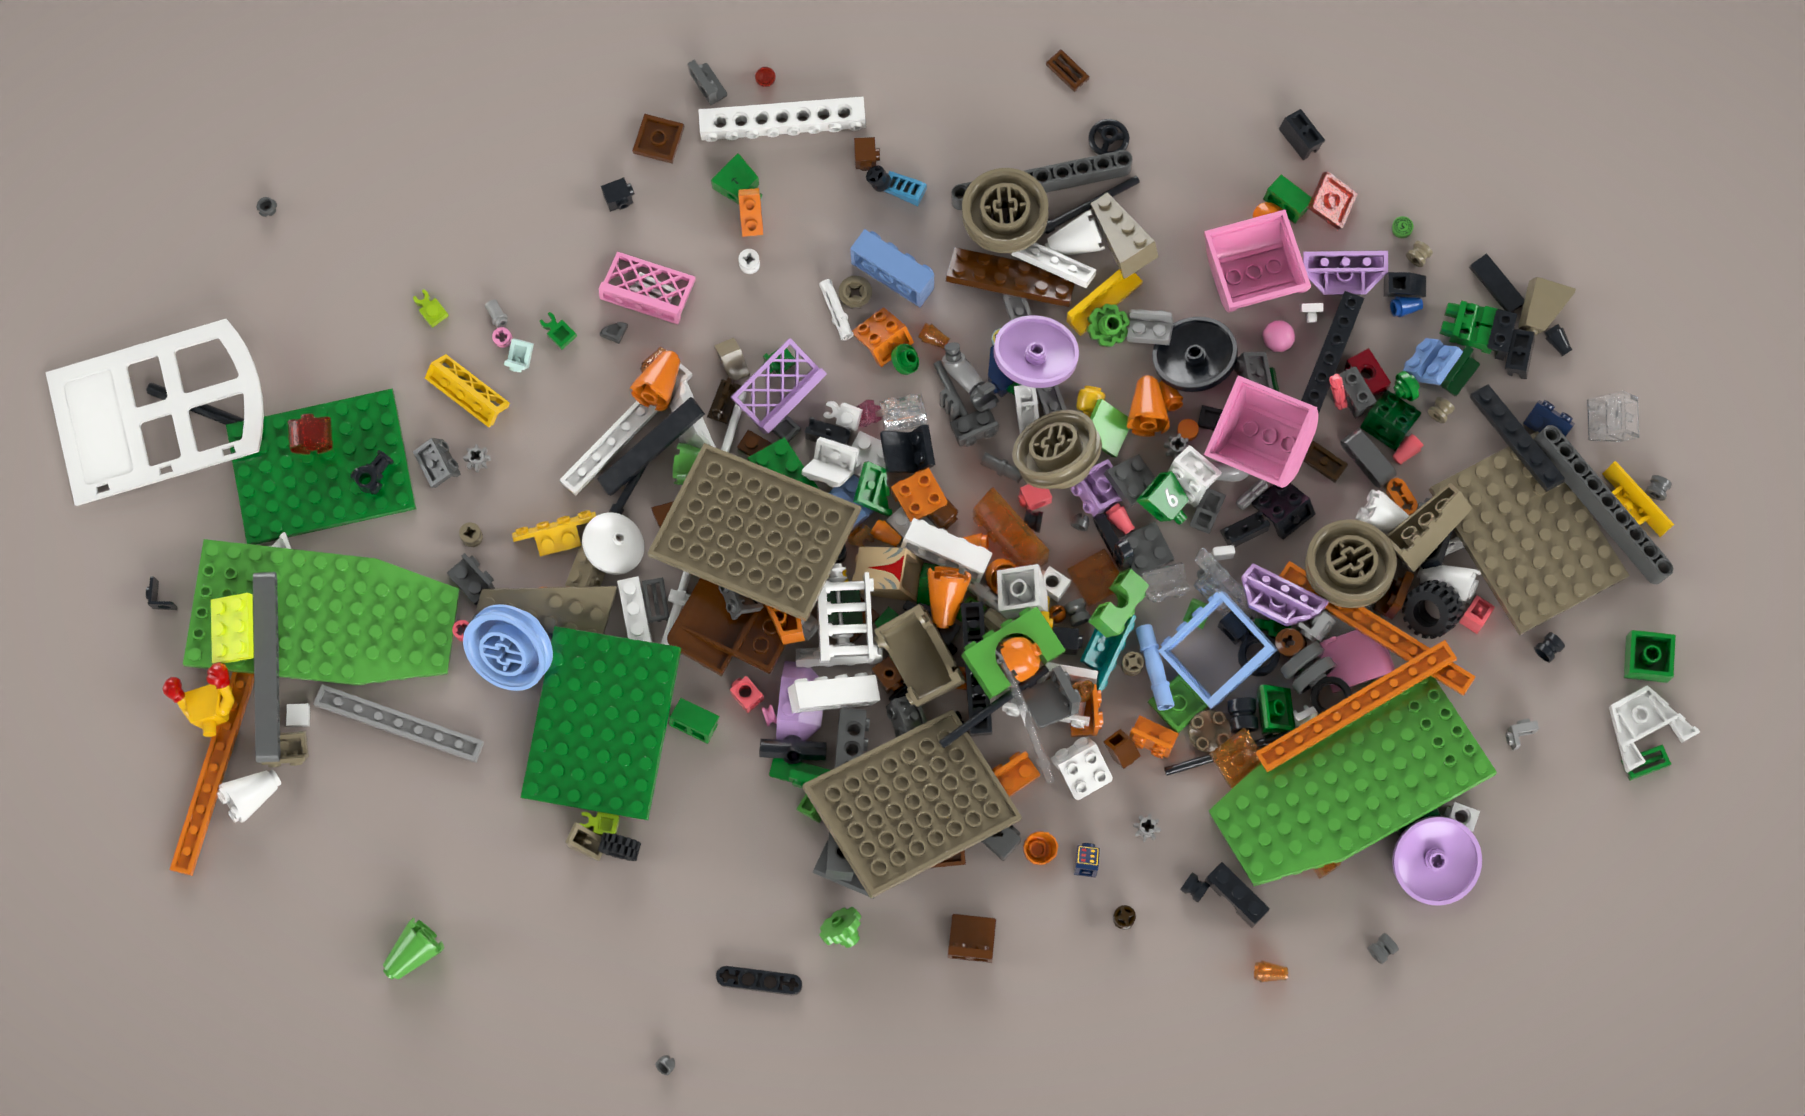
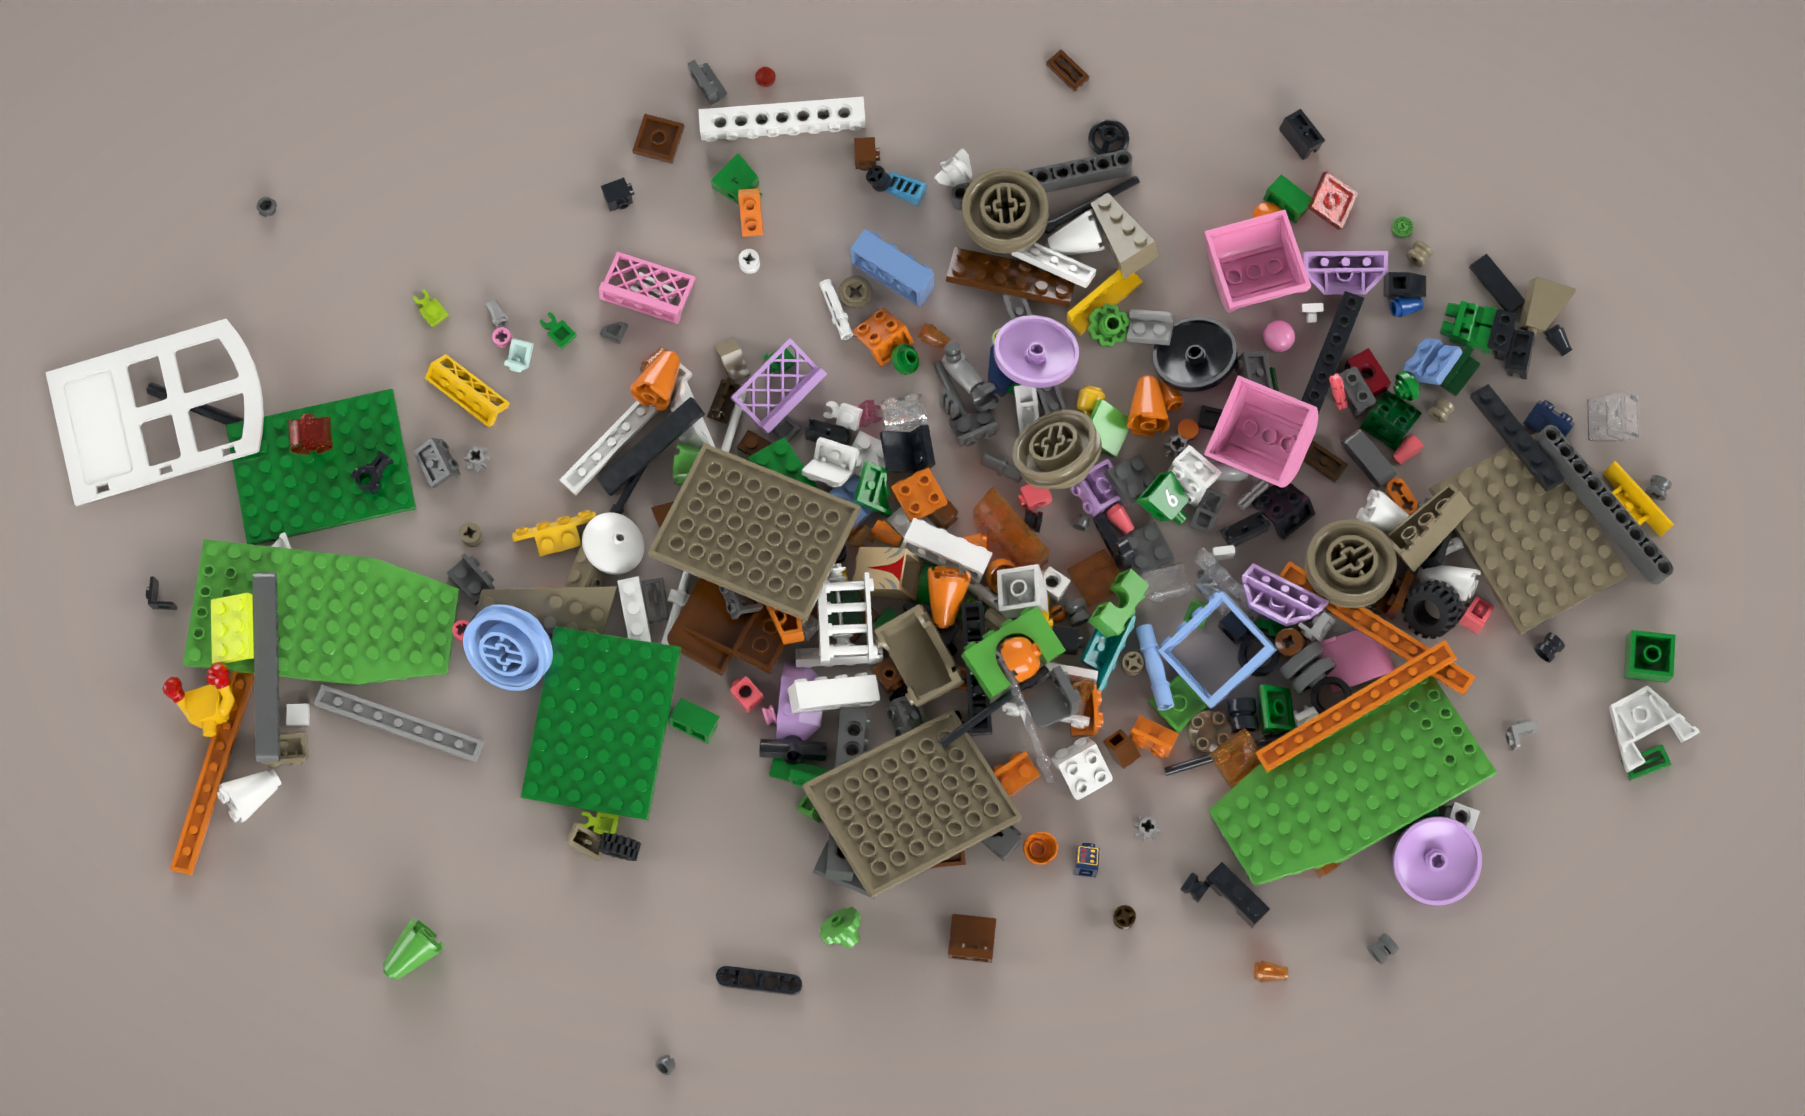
none -> white brick [934,148,972,187]

